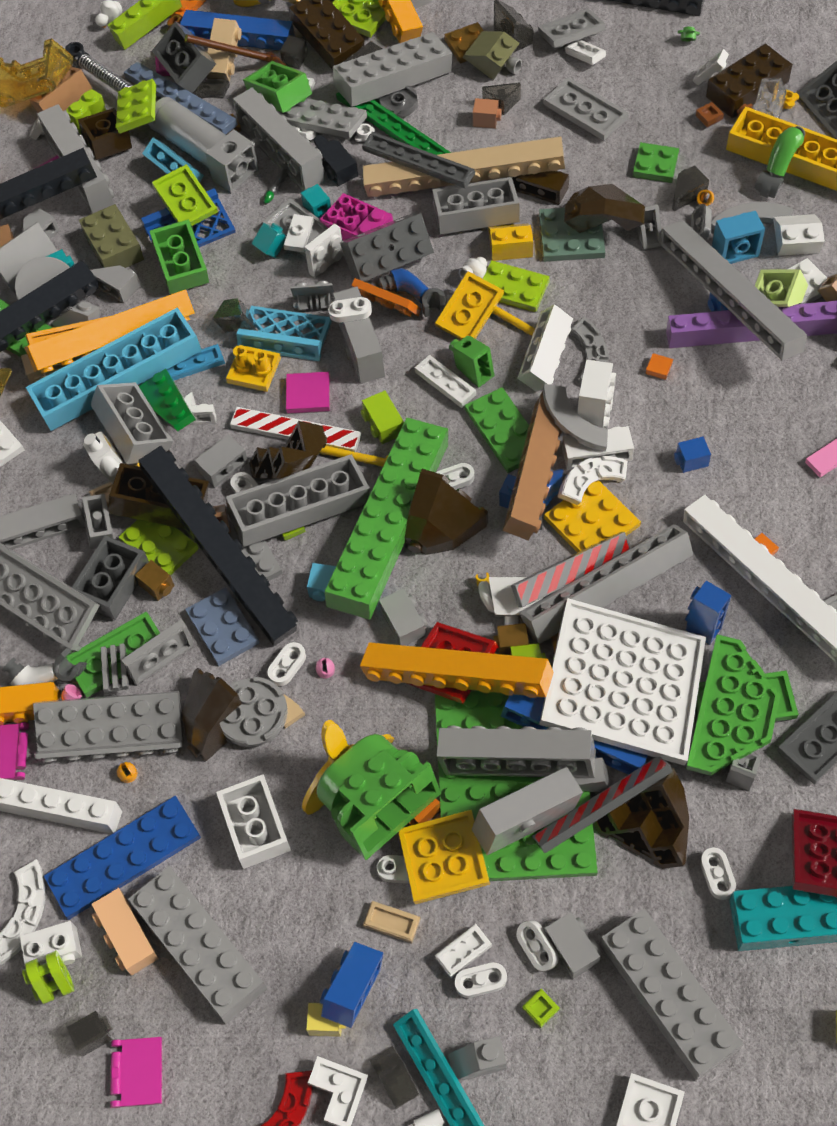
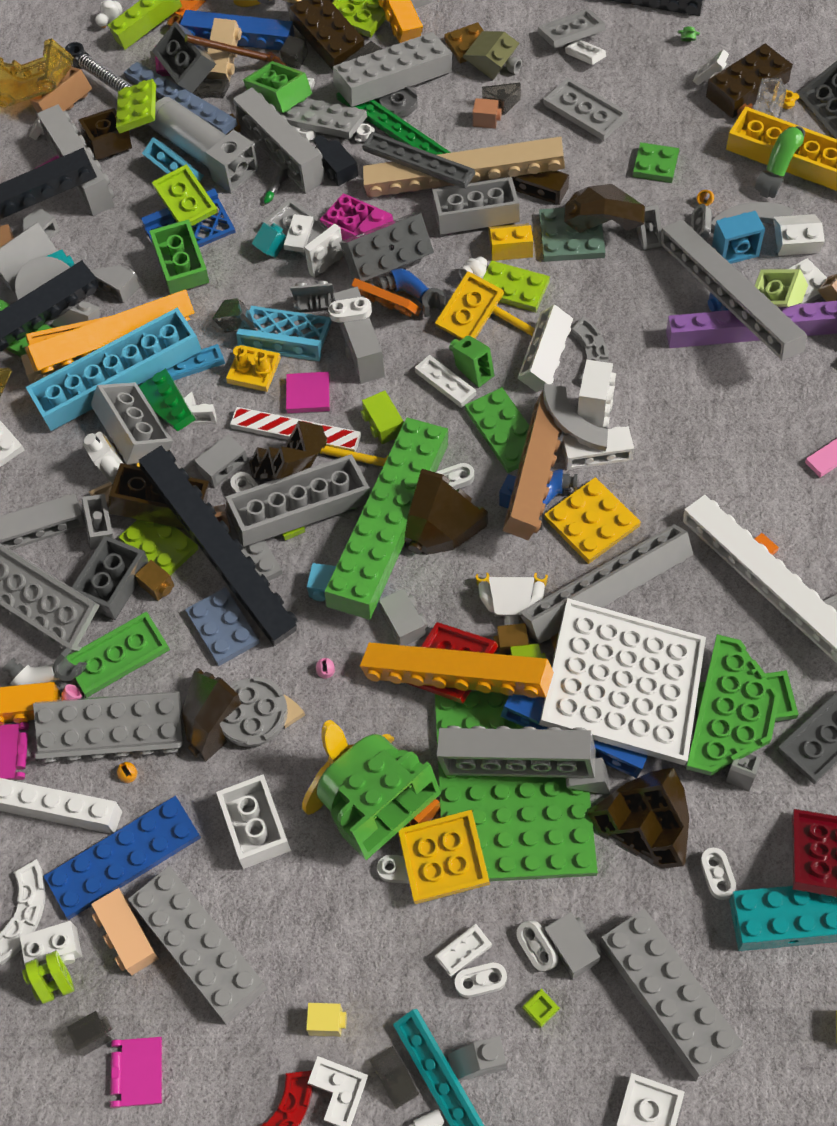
lime brick [66,89,106,134] -> none
olive brick [79,204,144,268] -> none
light grey tile [101,643,129,693] -> none
light grey tile [121,619,194,685] -> none
white plate [268,642,306,686] -> none
teal brick [301,184,331,219] -> none
blue brick [320,942,383,1028] -> none
tan tile [363,901,421,943] -> none
light grey brick [471,767,583,855] -> none
clear smoke slope [494,0,534,53] -> none
tile [511,532,630,607] -> none
dark grey tile [532,757,673,853] -> none
white tile [558,456,628,505] -> none
orange tile [645,353,673,380] -> none
clear smoke slope [672,165,709,211] -> none
blue brick [674,436,711,473] -> none
blue brick [685,581,731,645] -> none
dark orange plate [695,102,724,127] -> none

